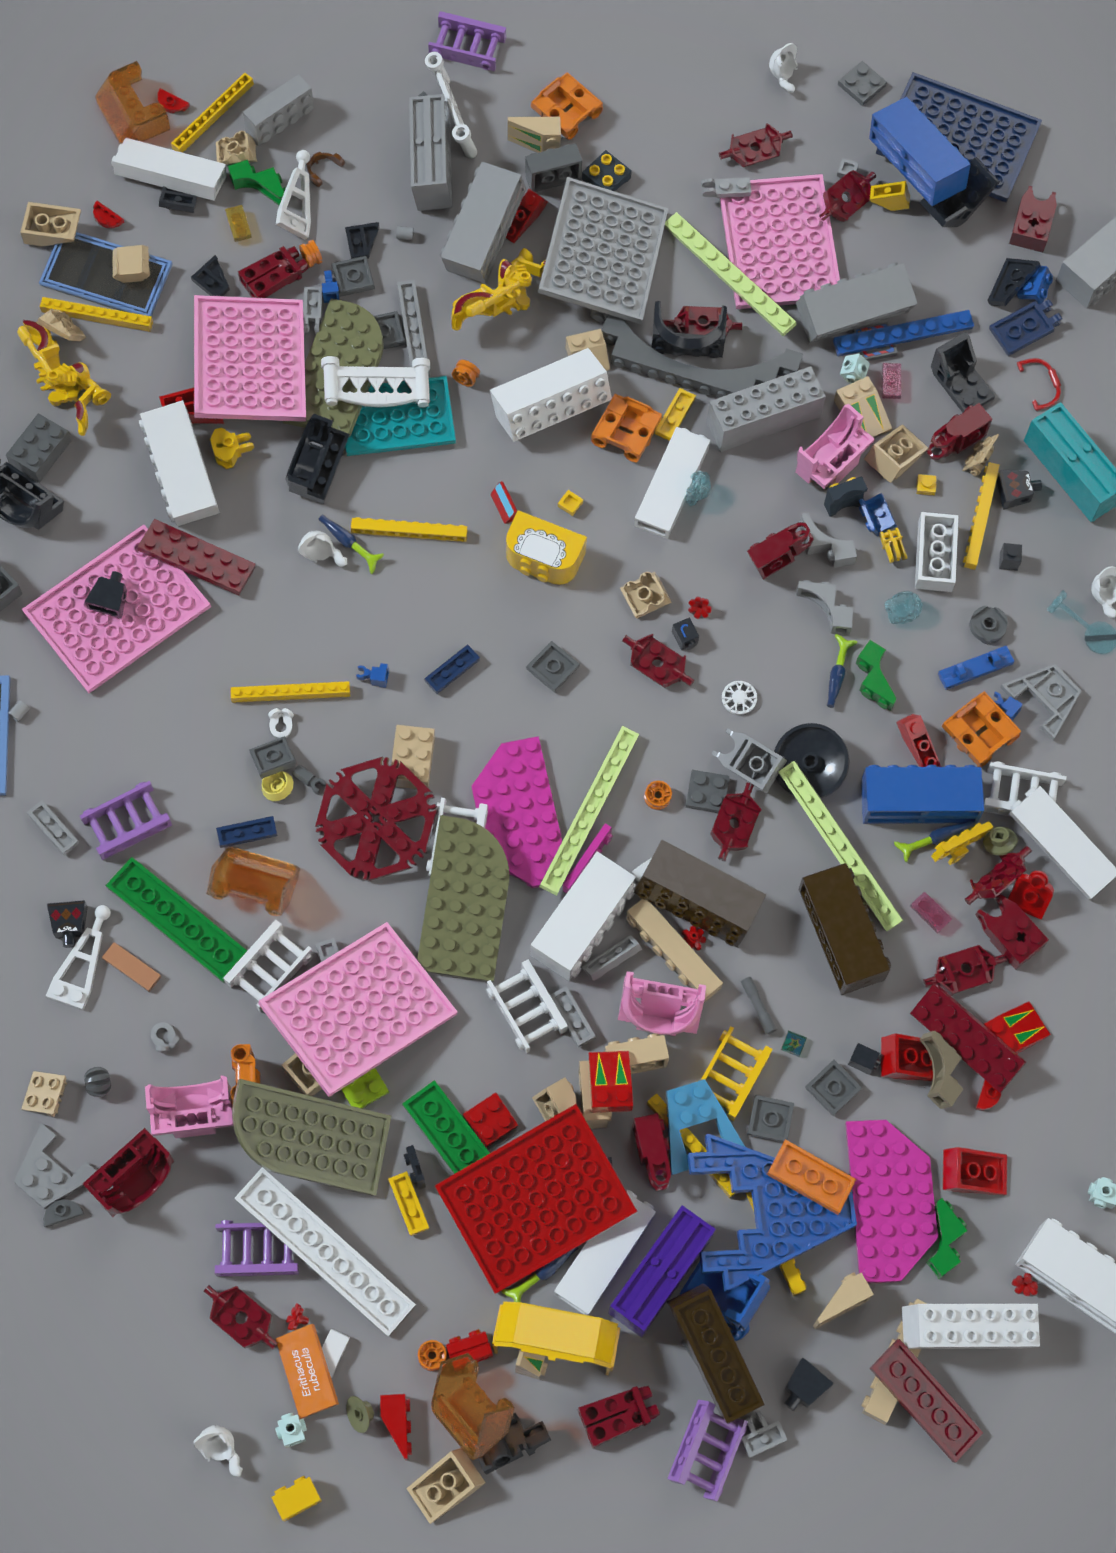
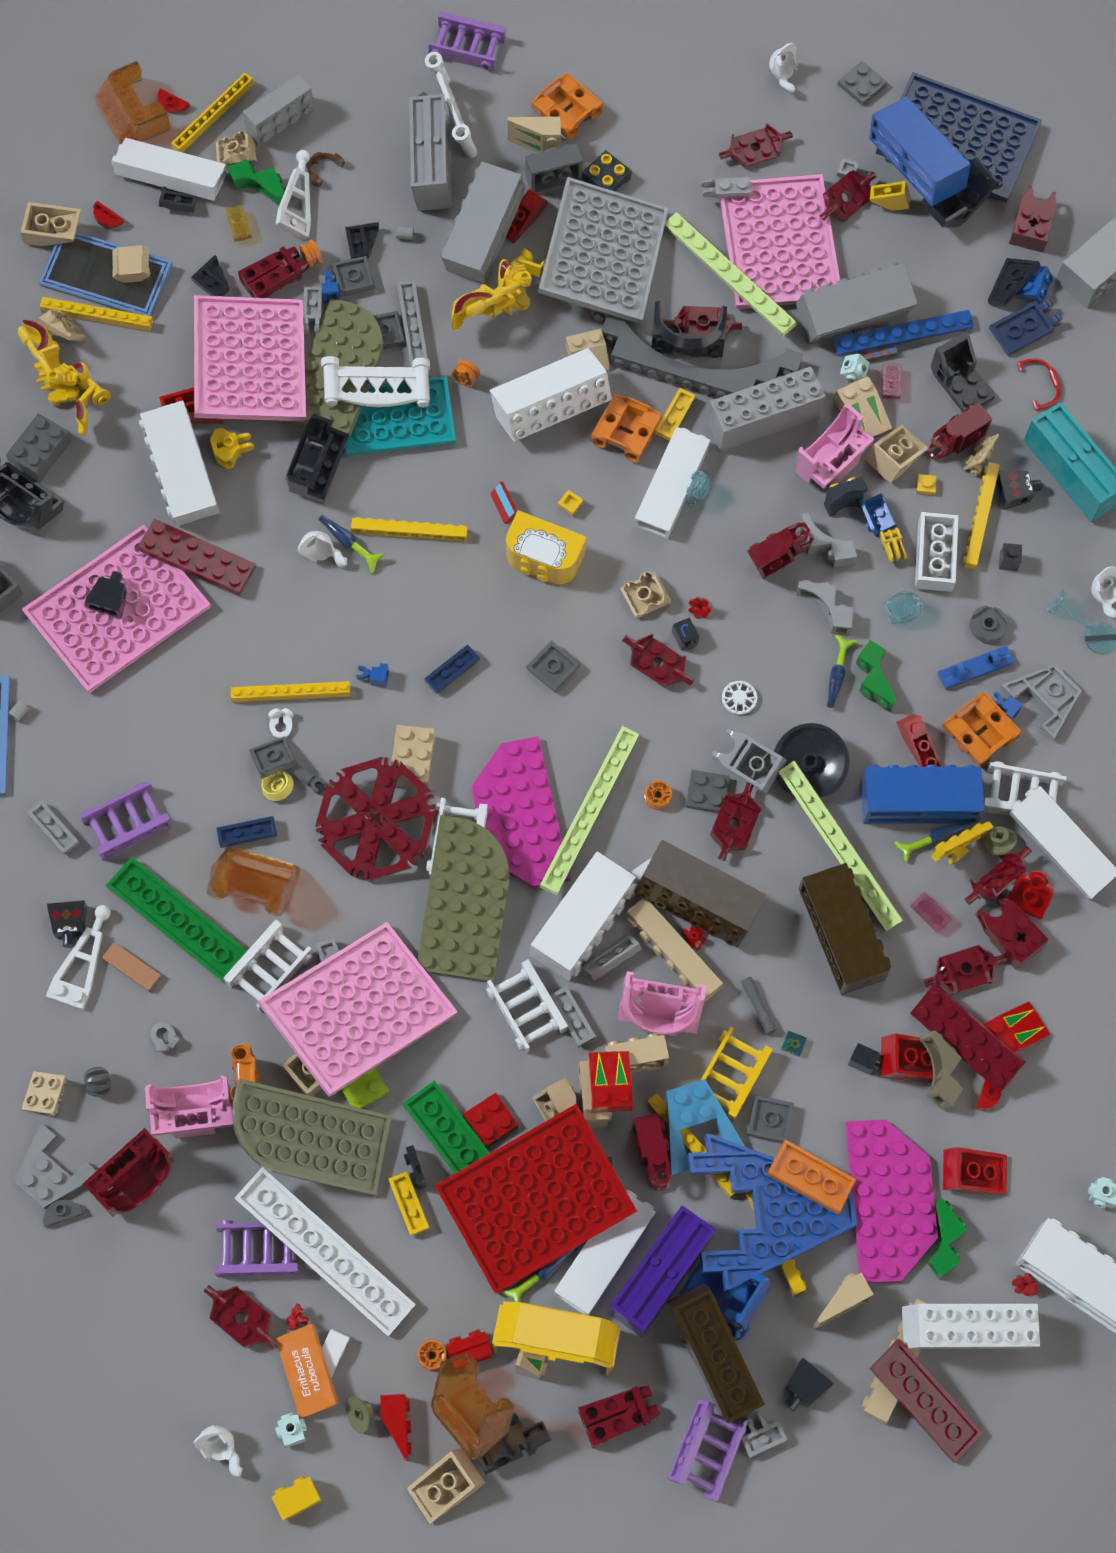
dark pink plate [563,824,613,893] -> none
dark grey plate [805,1060,862,1116] -> none

